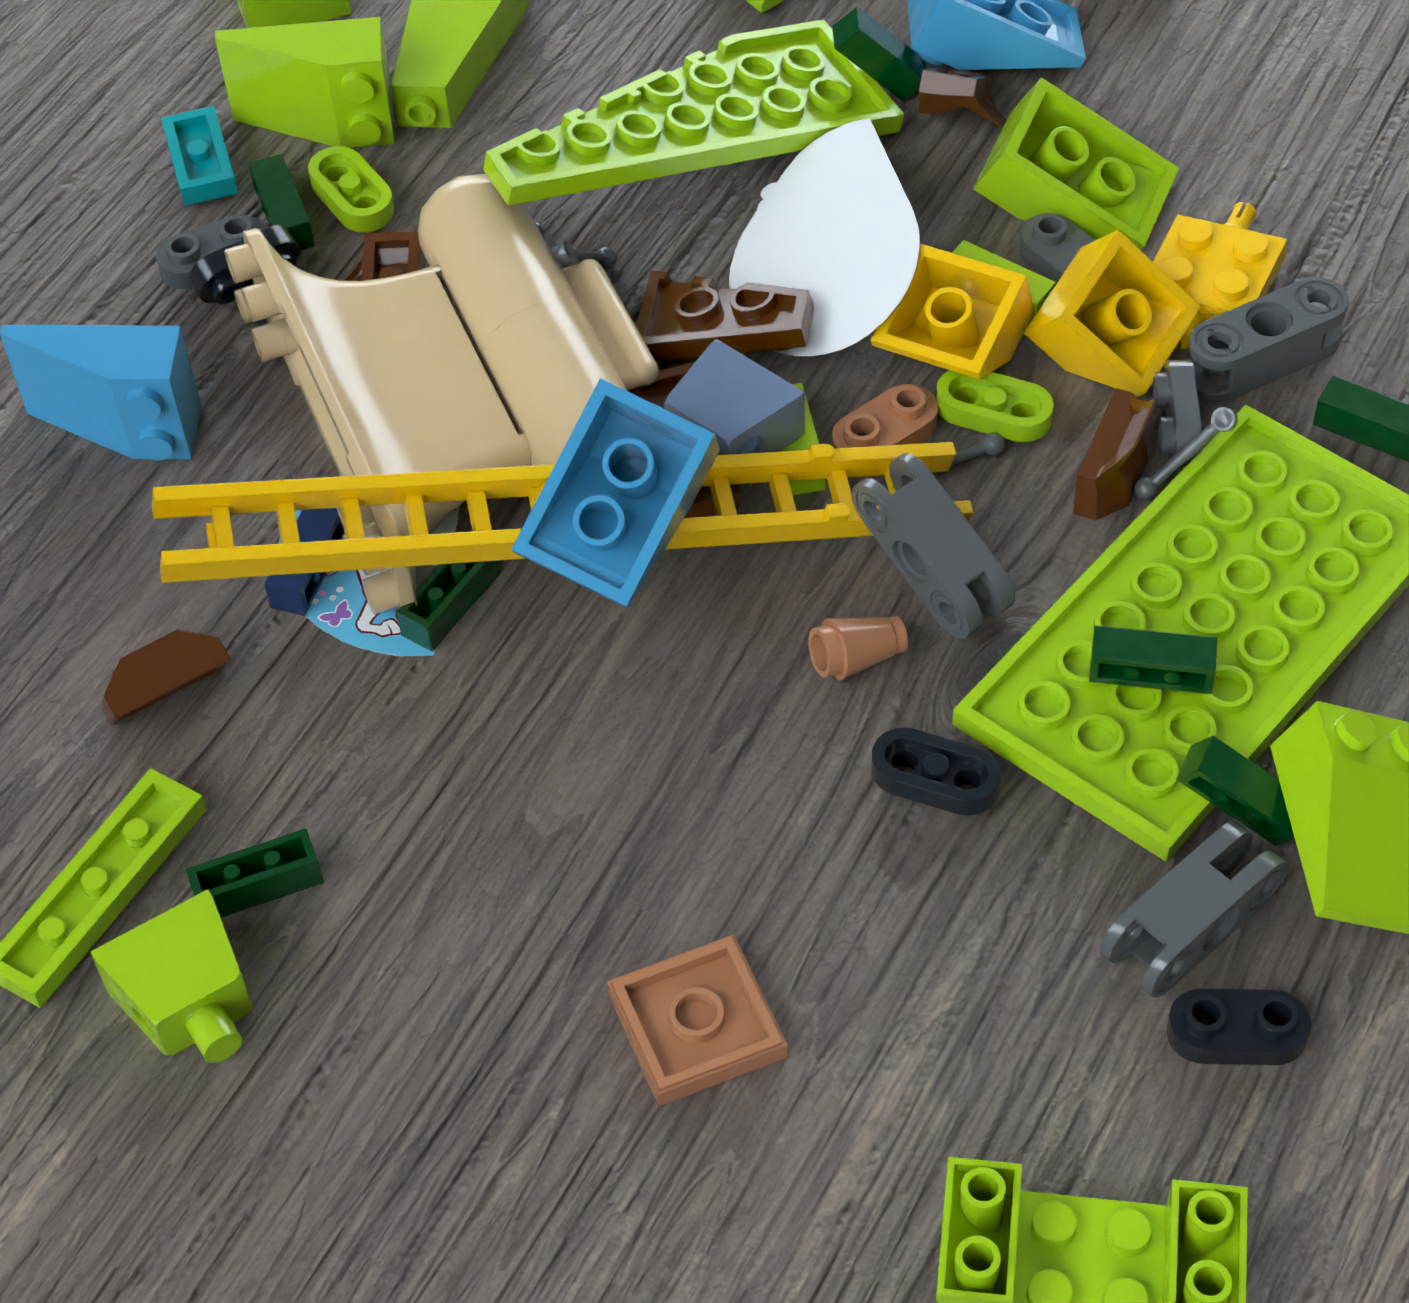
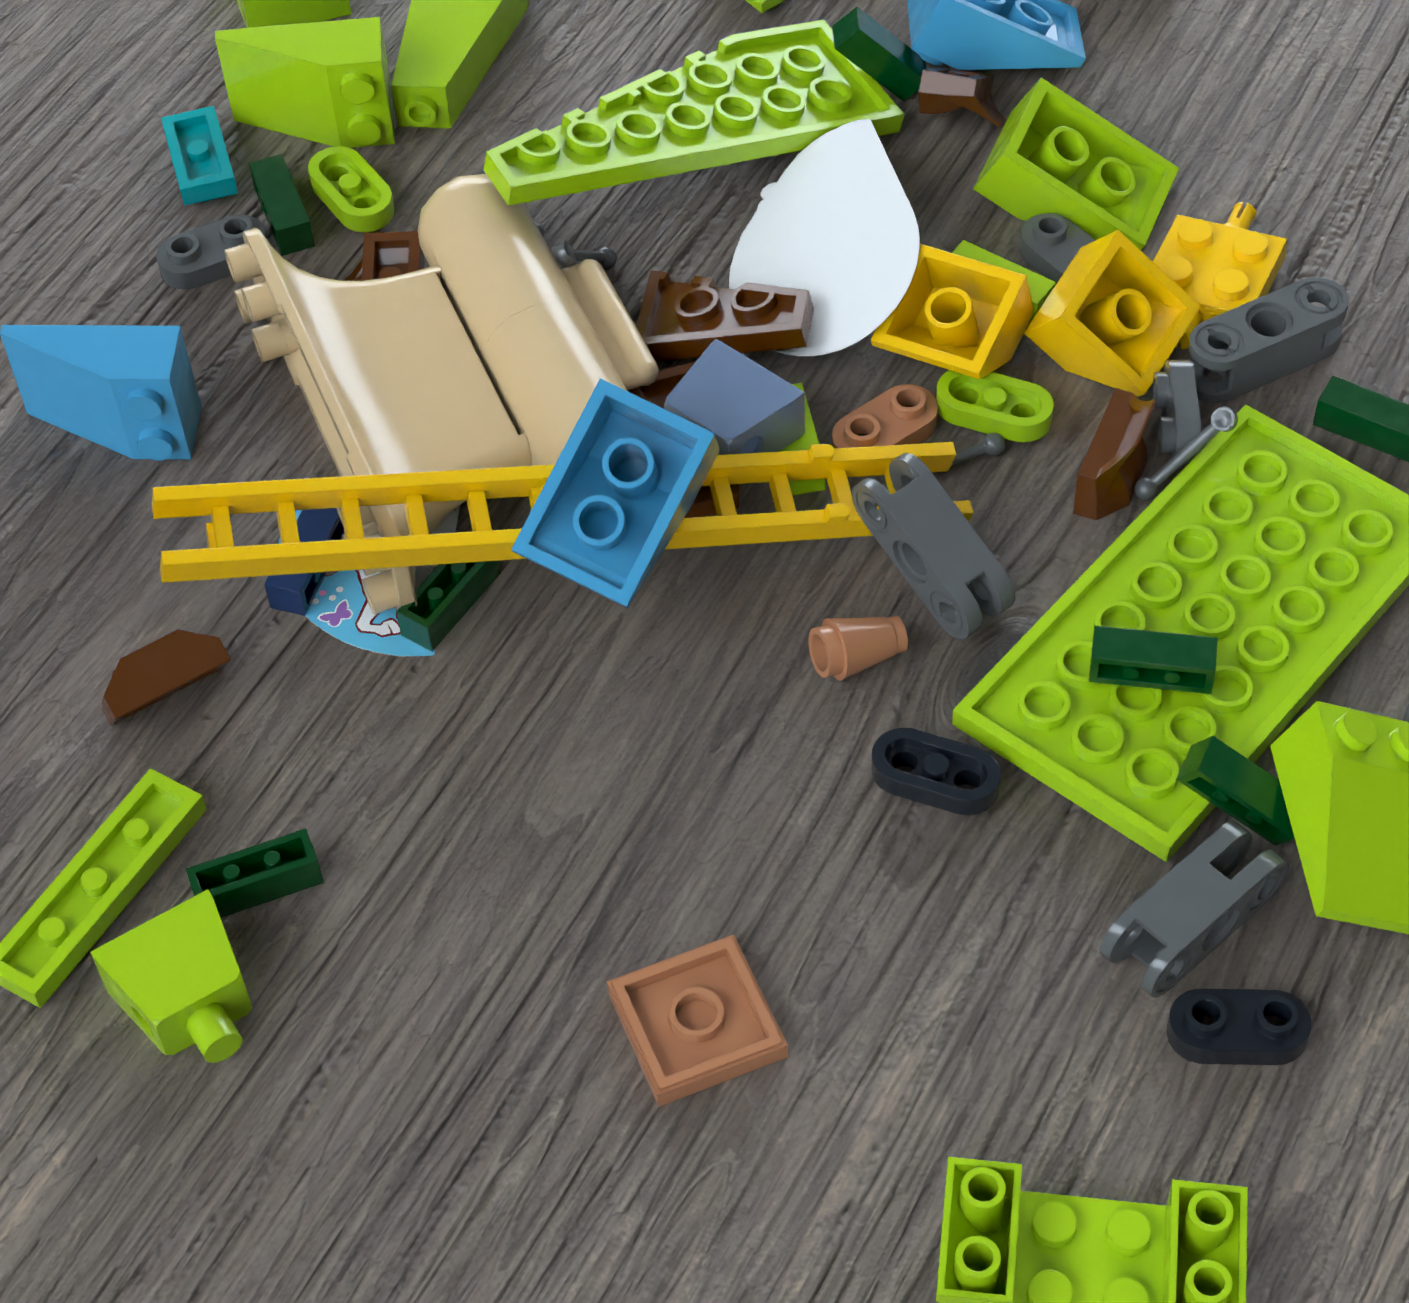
black plate [188,225,300,304] -> none

